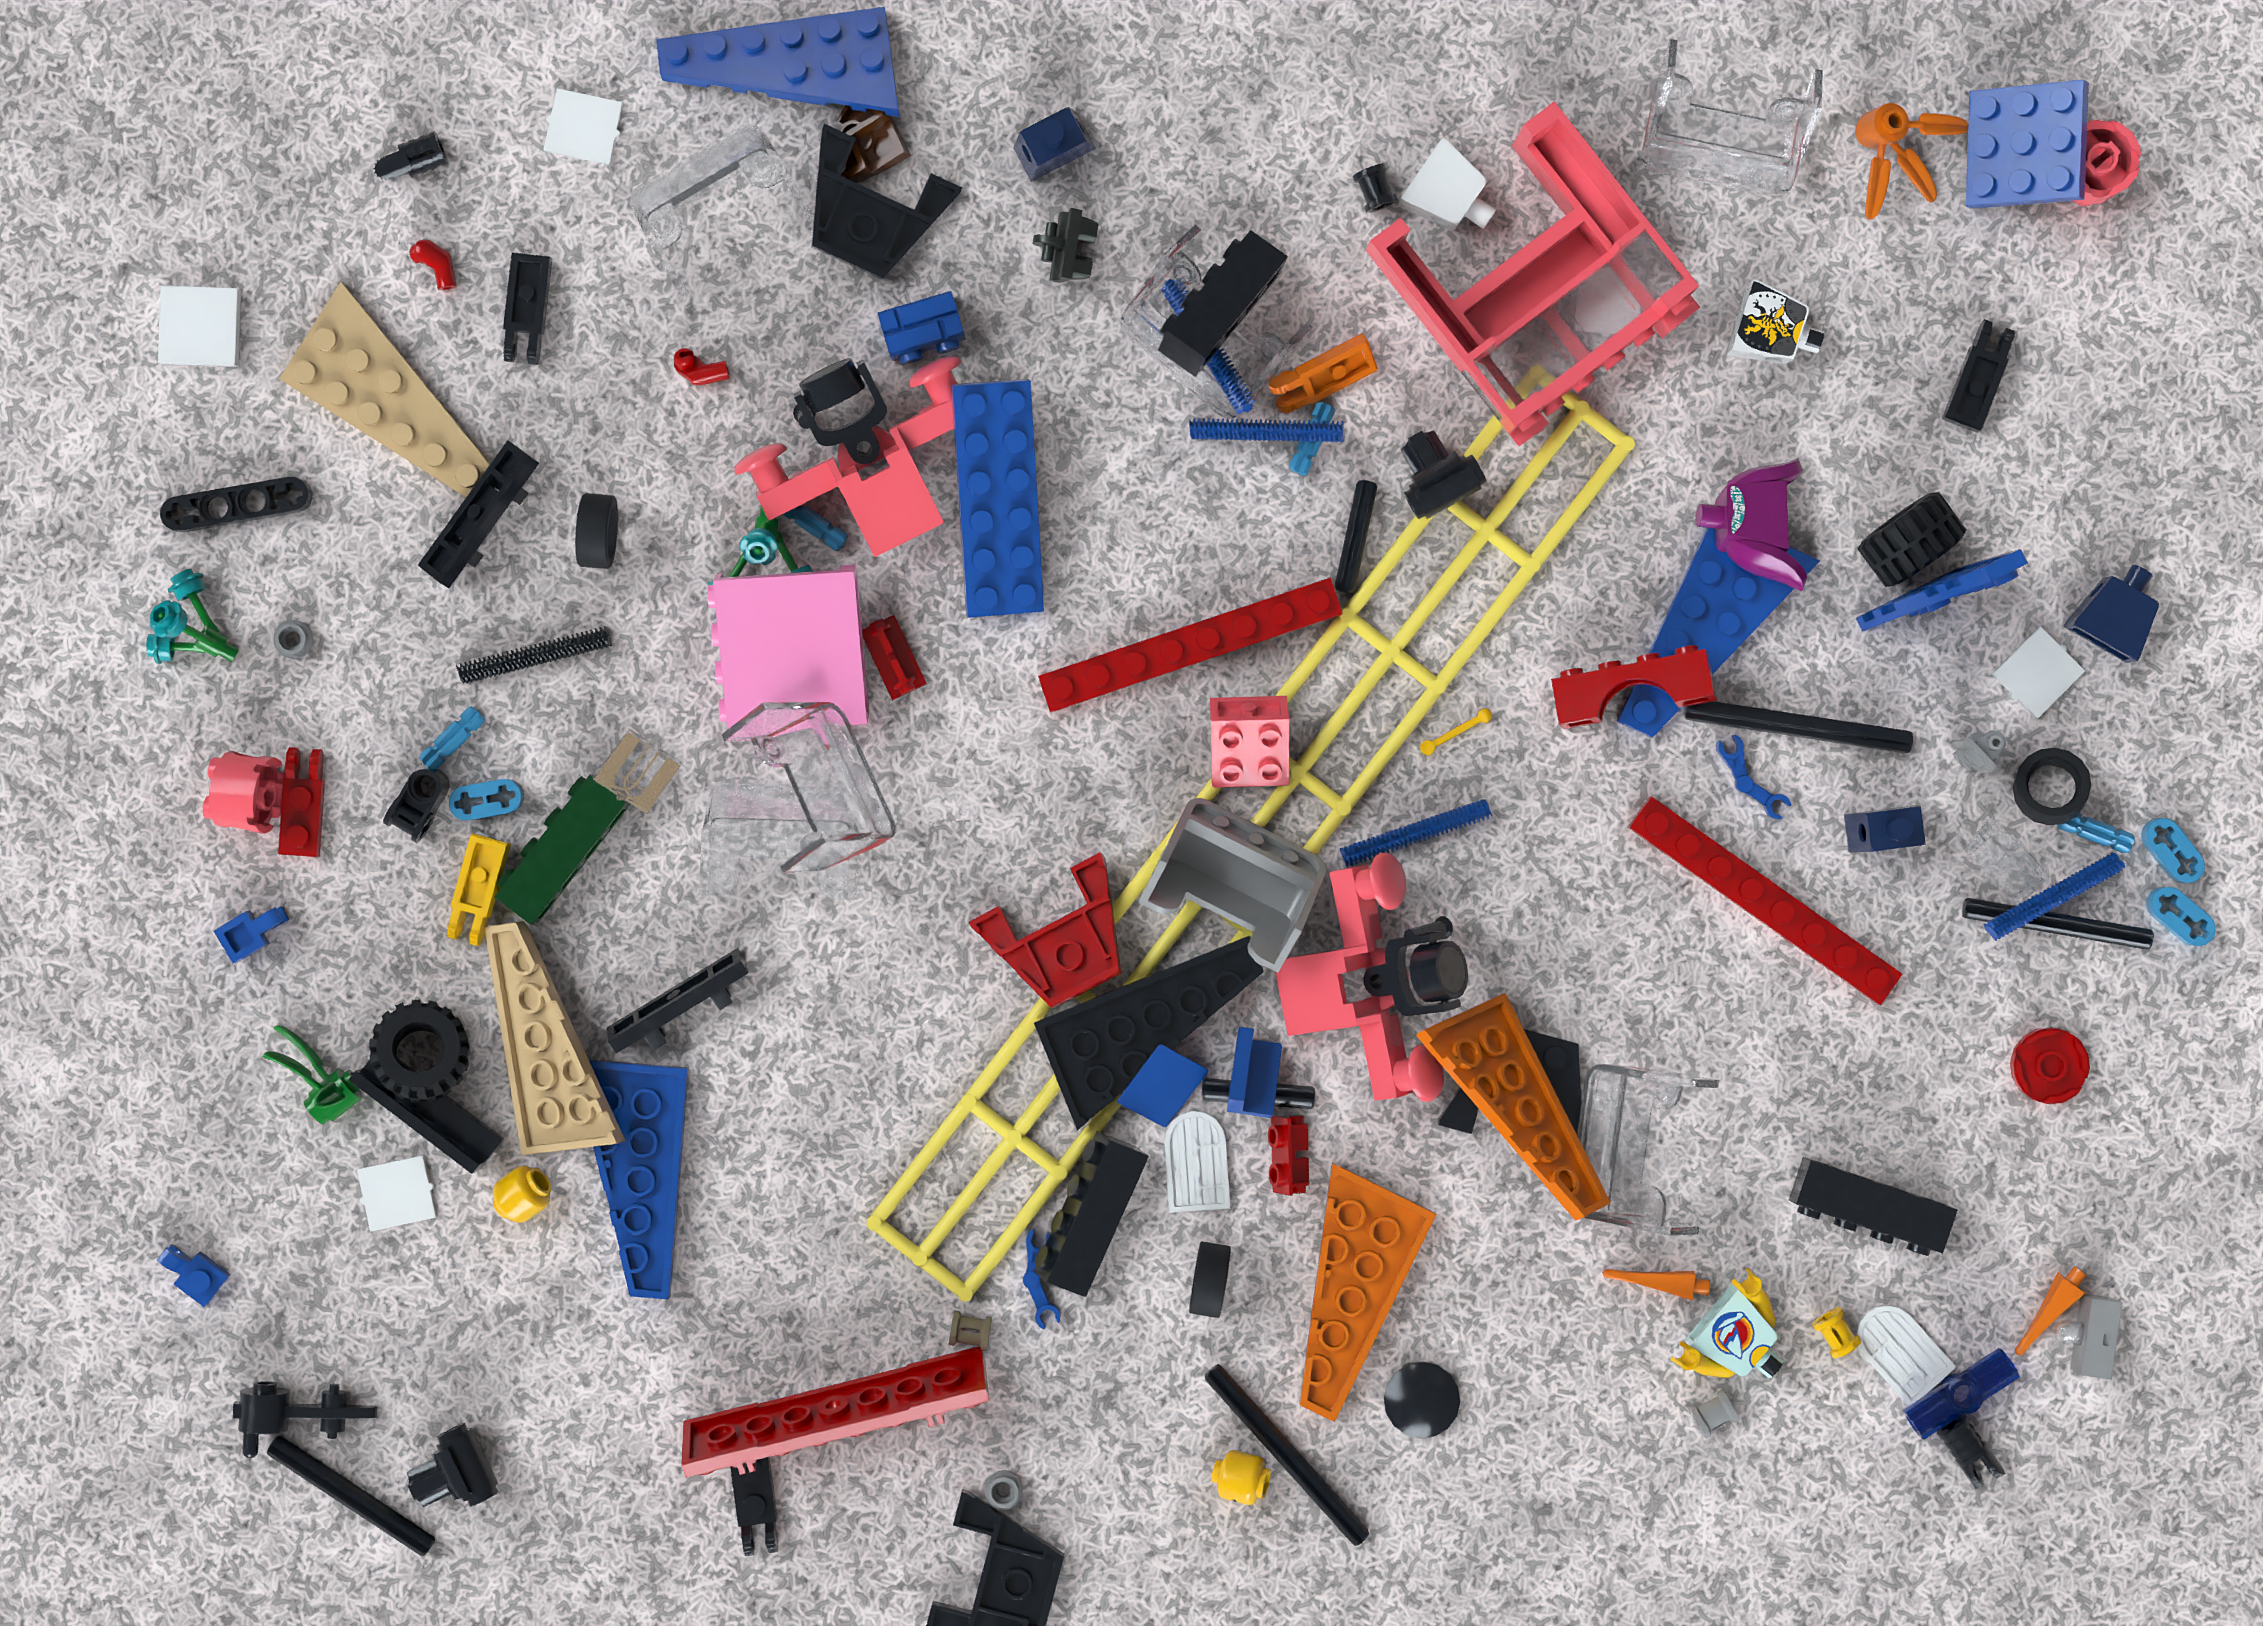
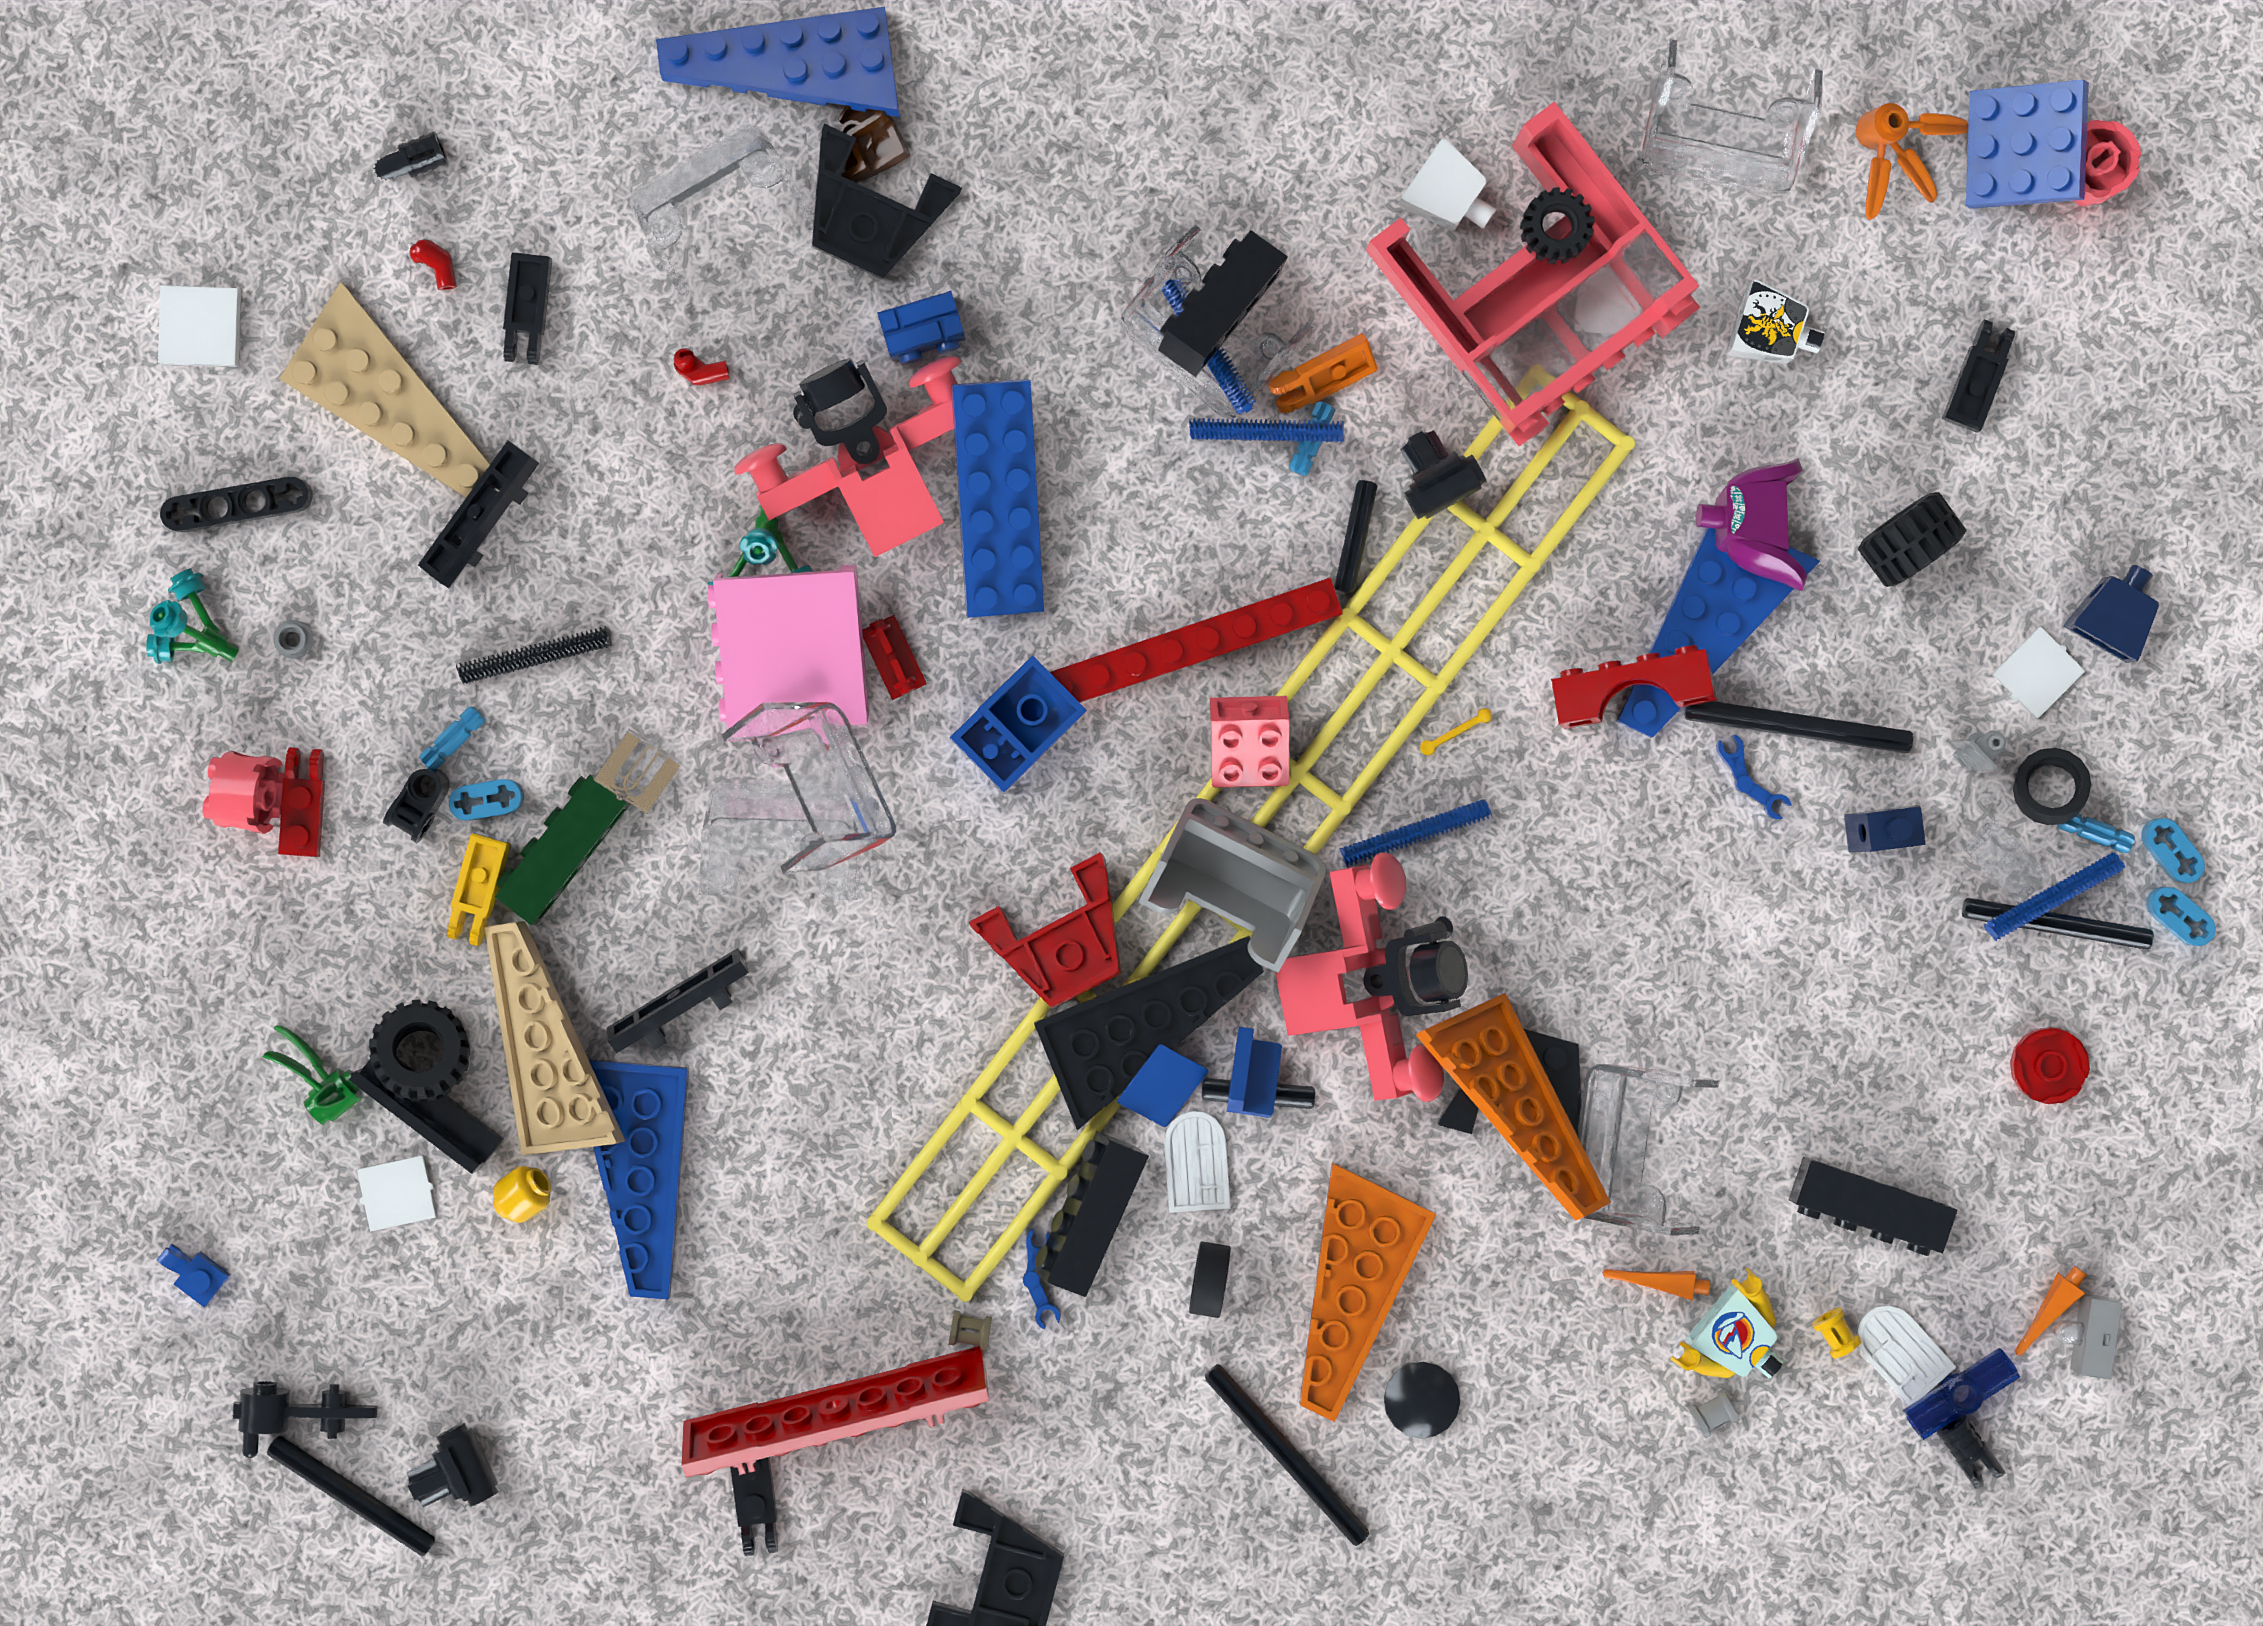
blue plate [213,906,289,964] -> none
white piece [544,88,623,165] -> none
black tyre [575,493,618,569] -> none
dark azure axle [782,505,848,551] -> none
light grey plate [984,1470,1023,1510] -> none
dark blue torso [1013,107,1096,182] -> none
pearl dark grey hips [1032,208,1099,283] -> none
yellow head [1211,1450,1271,1505] -> none
red hinge [1268,1115,1310,1196] -> none
black bush [1353,163,1398,213] -> none
red plate [1627,796,1903,1006] -> none
blue wing [1856,549,2028,632] -> none
none -> blue slope [950,655,1087,794]
none -> black tyre [1520,187,1595,264]

